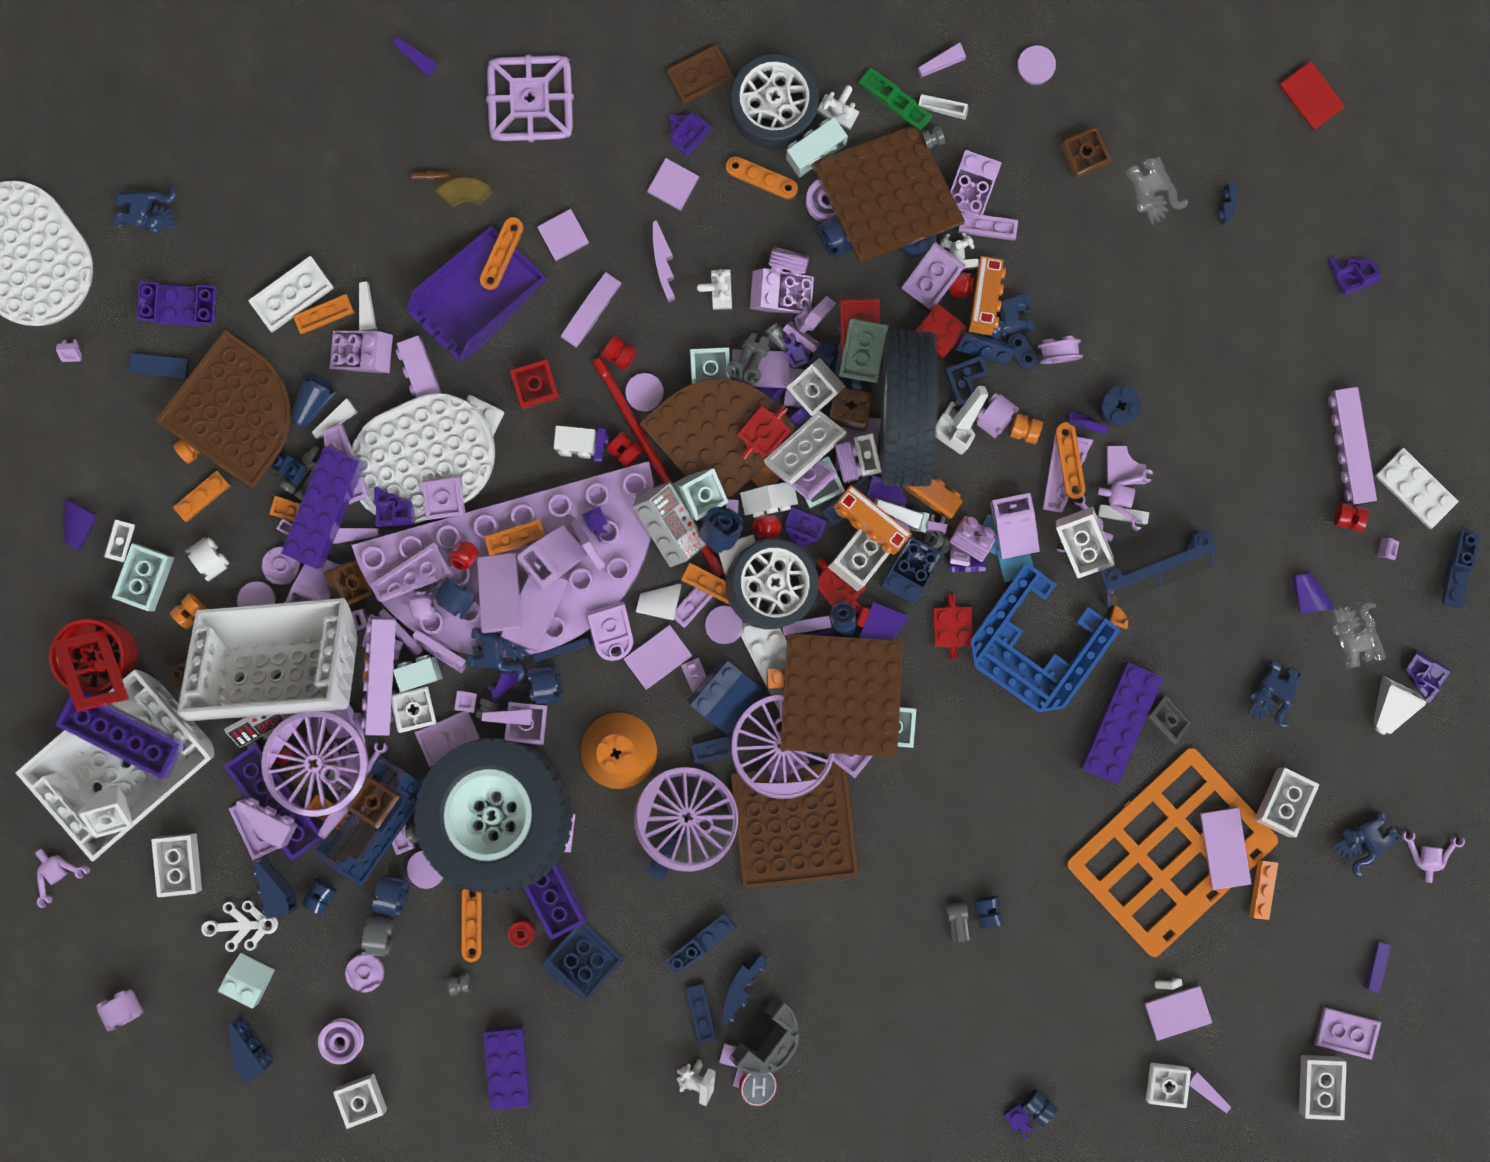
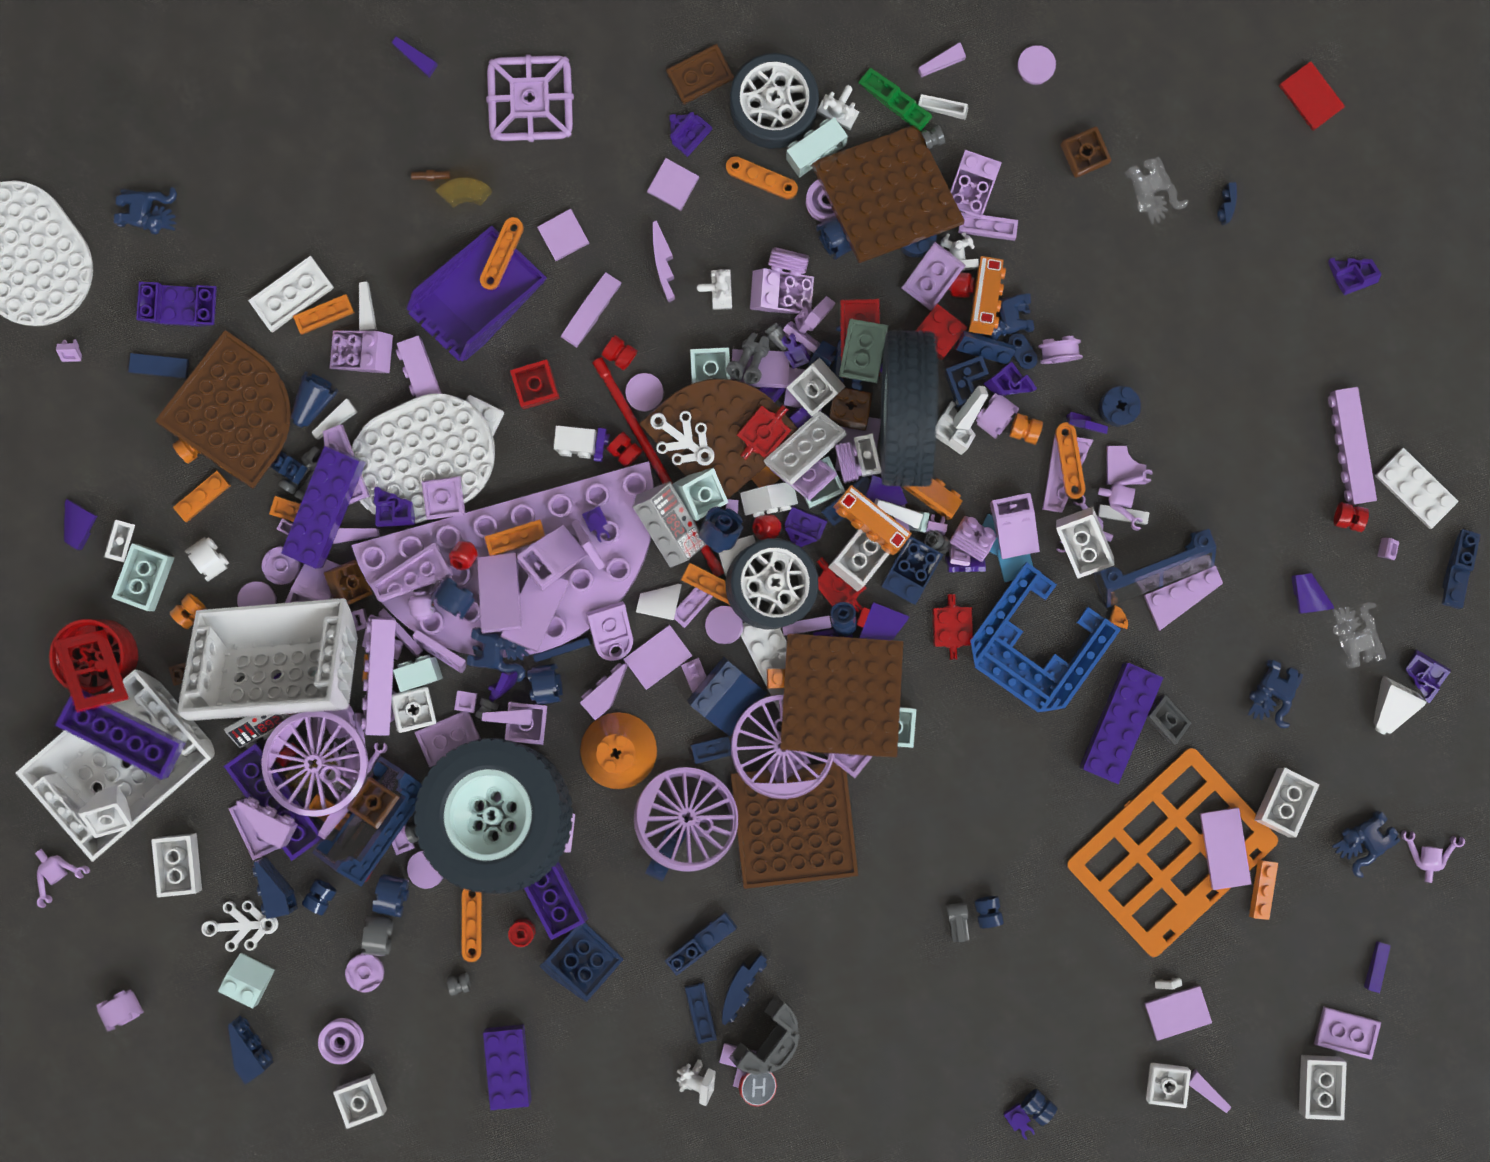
none -> lavender slope [580,663,628,720]
none -> white plant [651,411,714,465]
none -> dark purple slope [984,362,1037,396]
none -> lavender wing [1144,566,1223,631]

